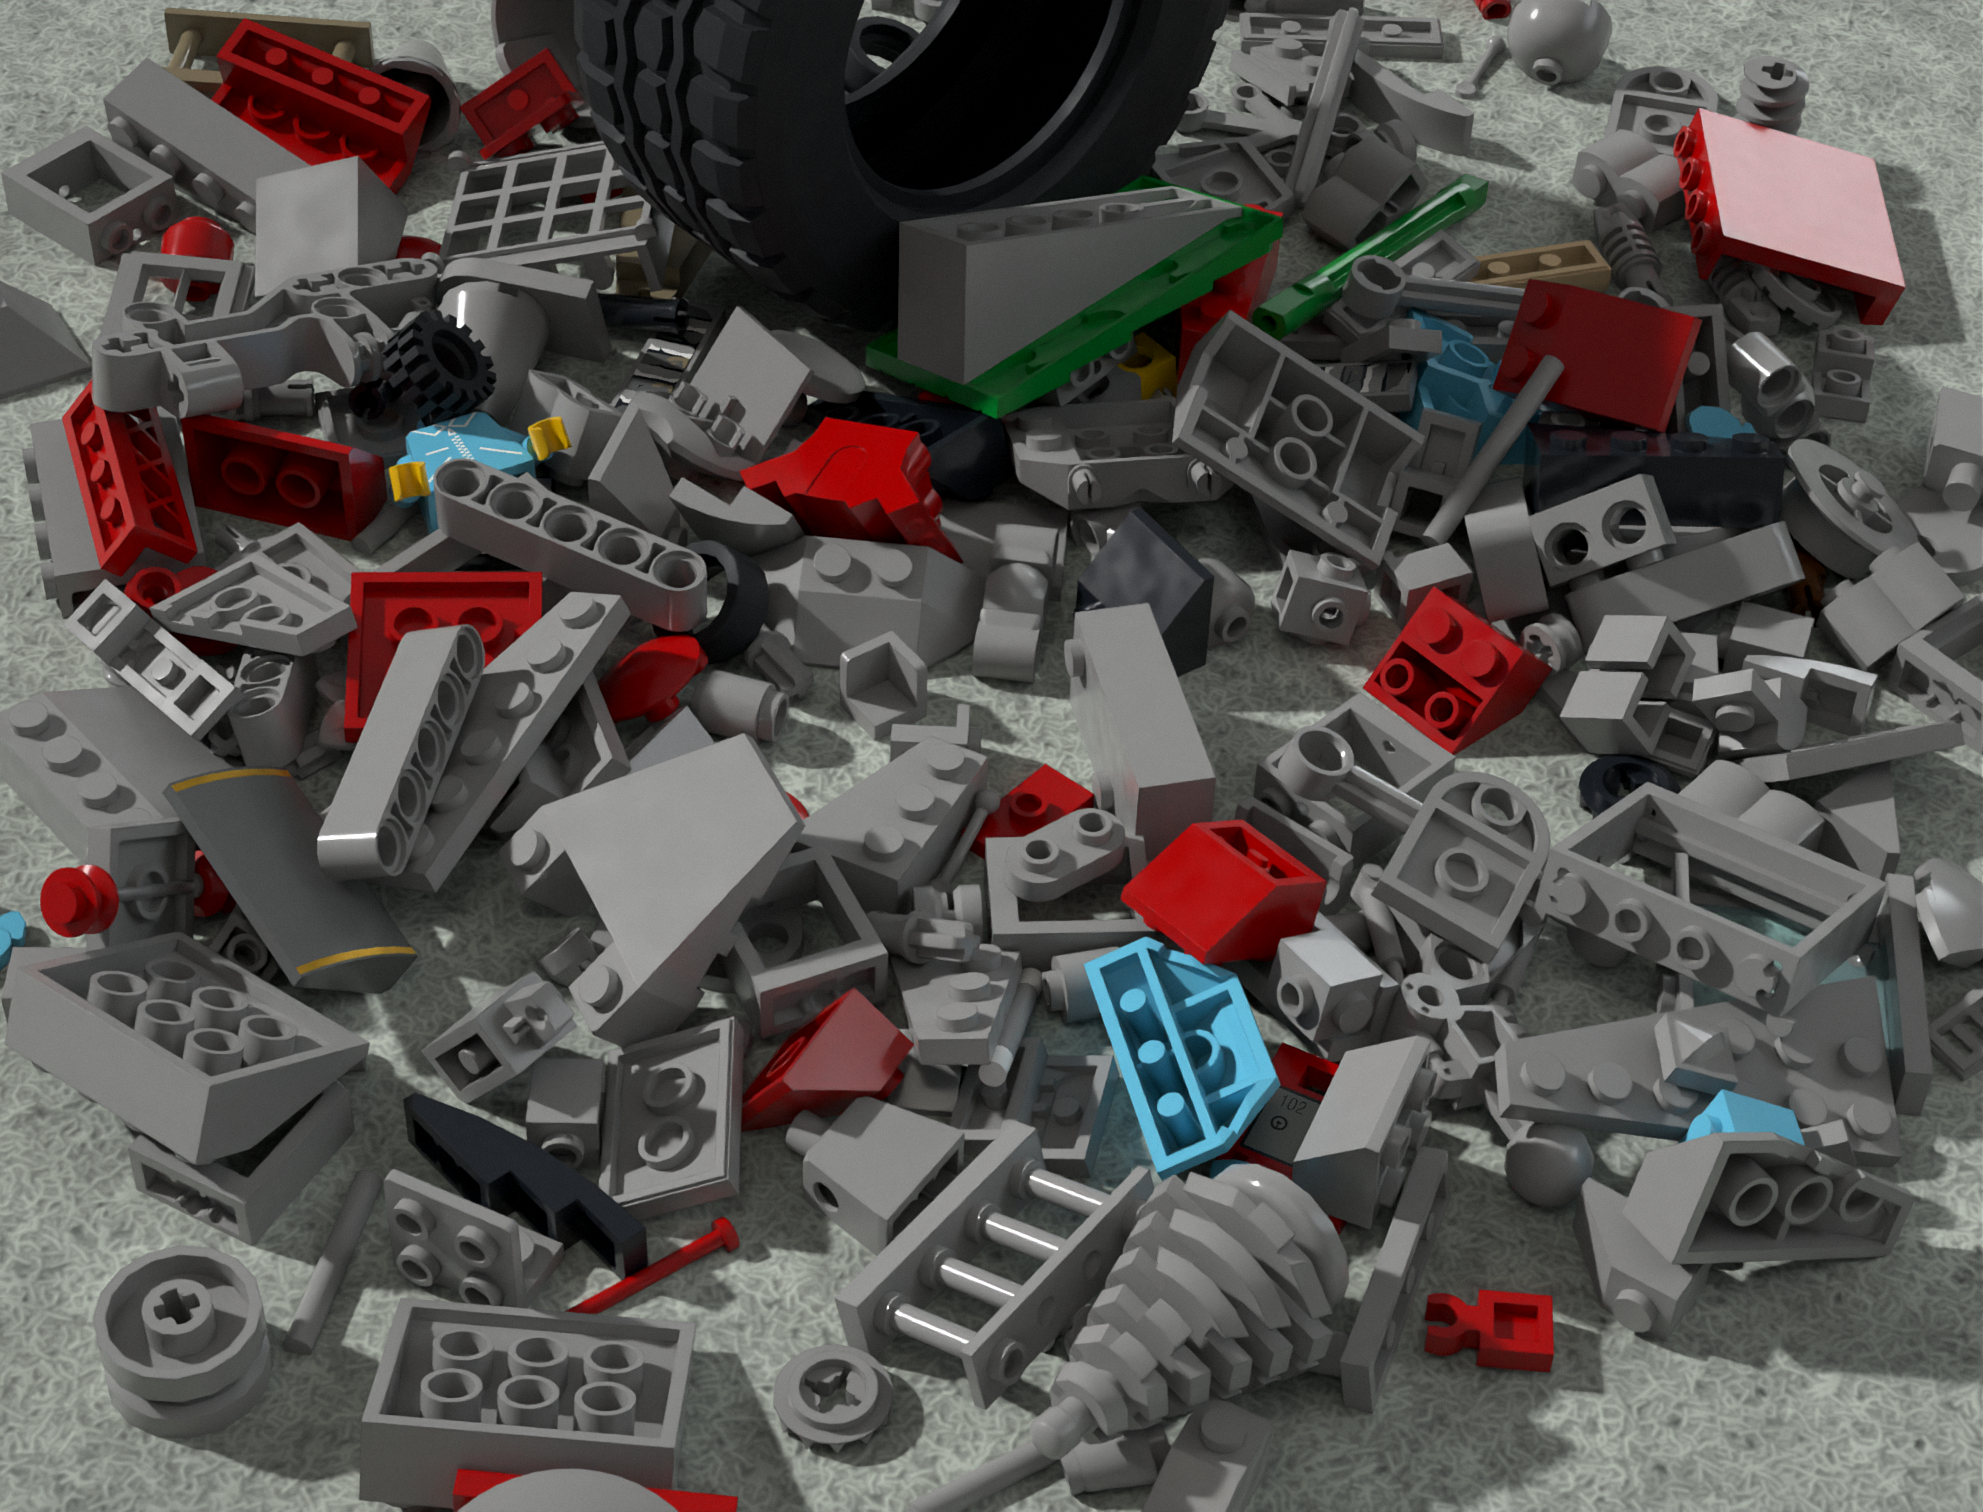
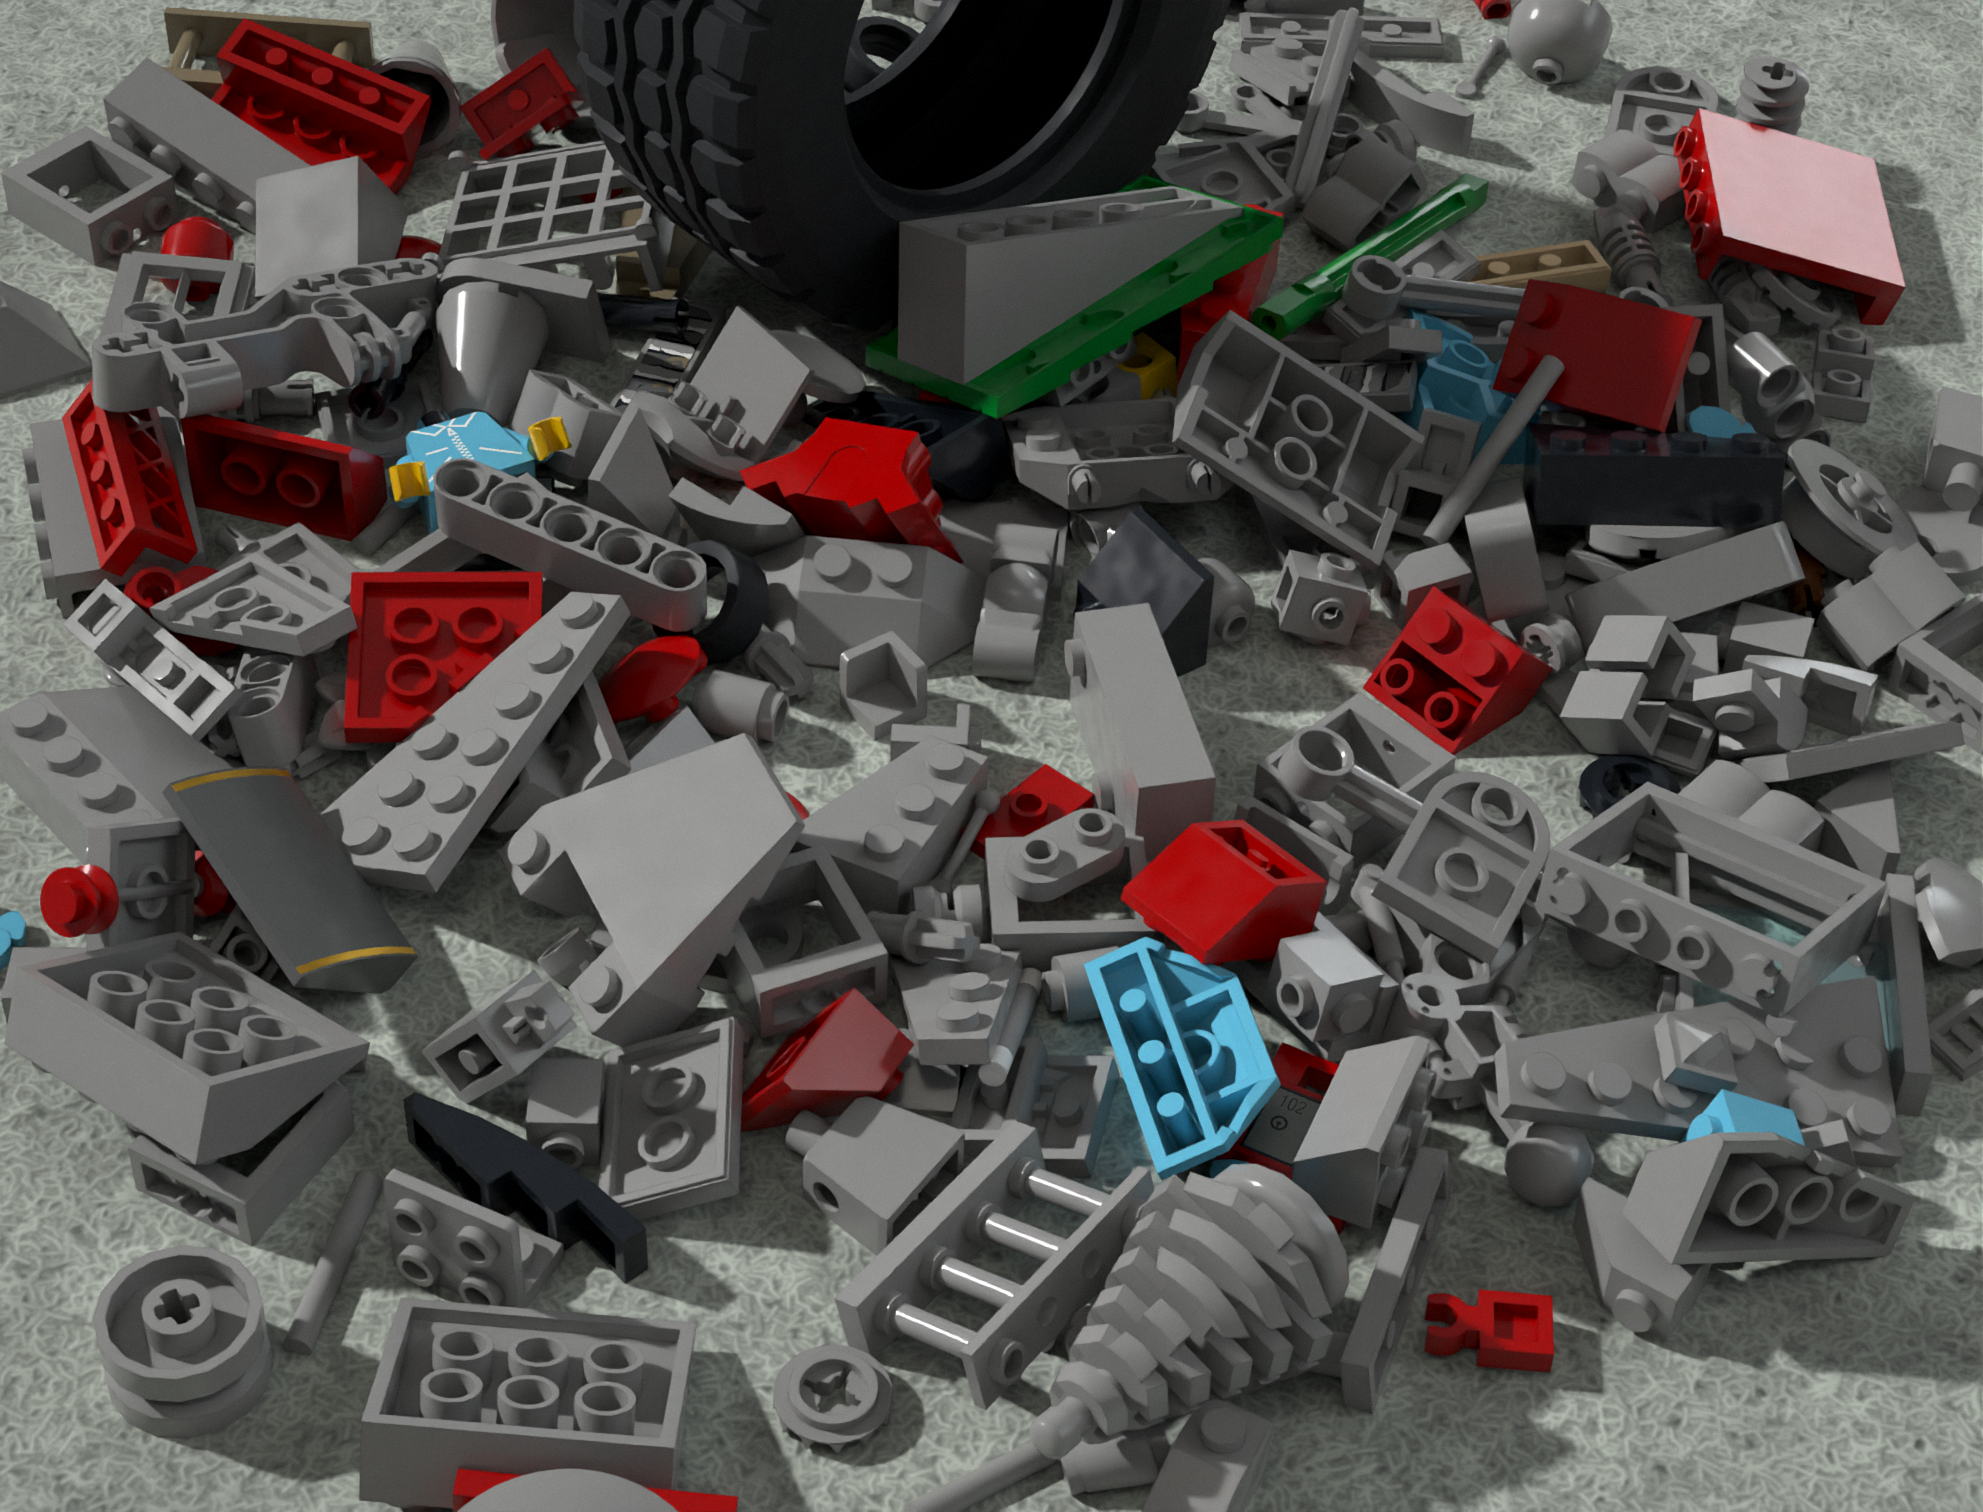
light grey beam [317,624,485,882] -> none
black tyre [383,310,497,424] -> none
red piece [564,1216,740,1314] -> none
light grey brick [1529,474,1677,592] -> none

